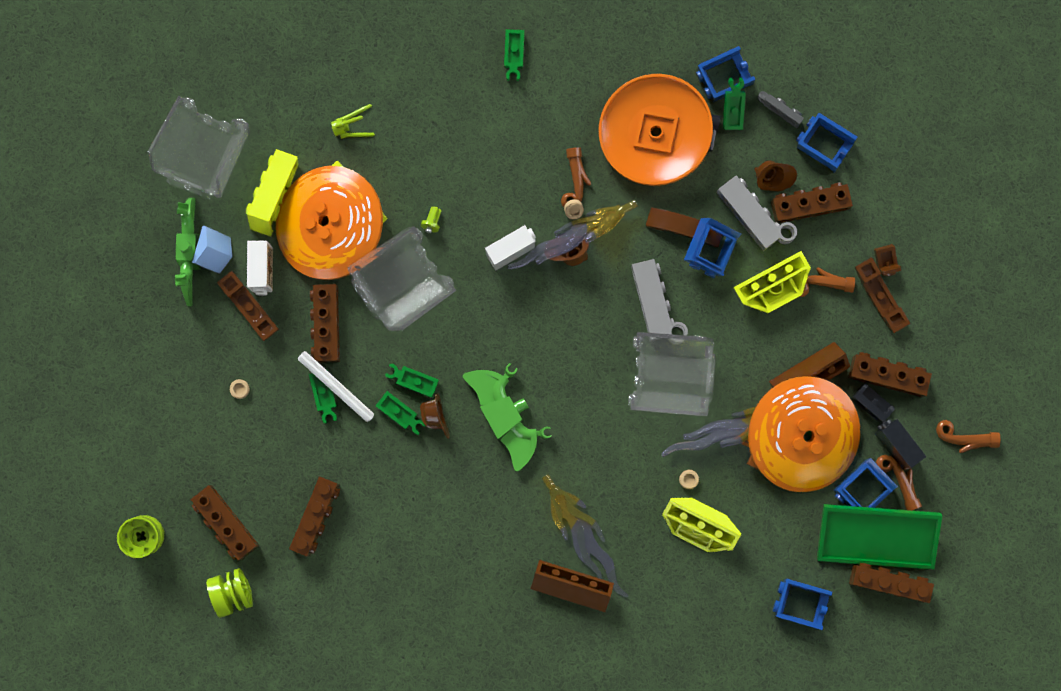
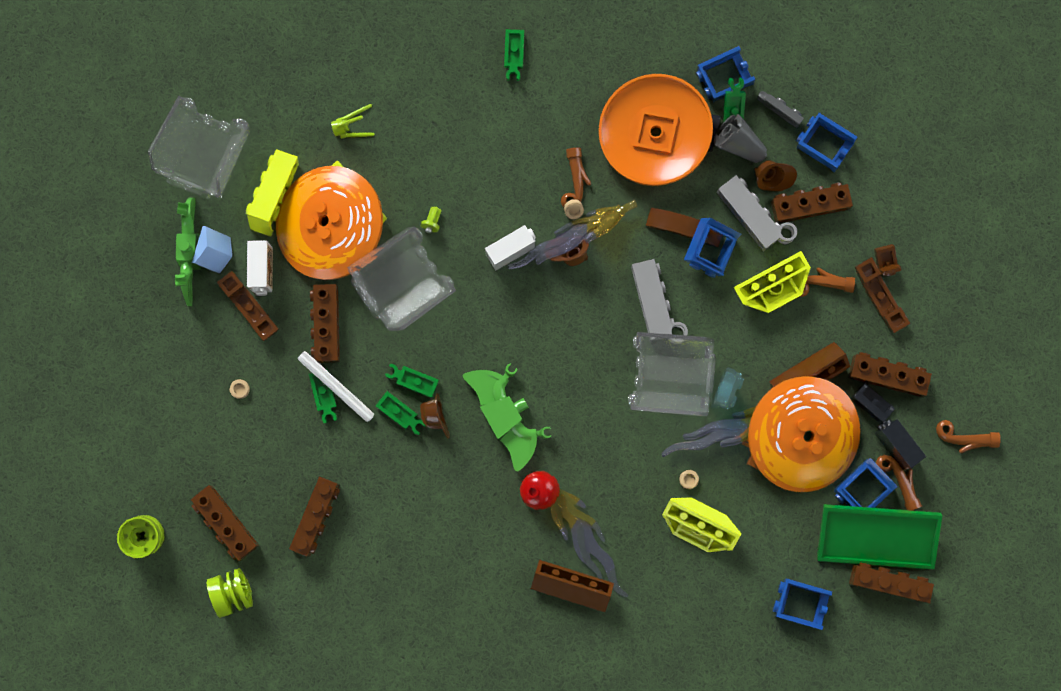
none -> red cylinder [520,471,560,510]
none -> clear light blue slope [711,367,744,410]
none -> dark grey cone [714,114,767,163]

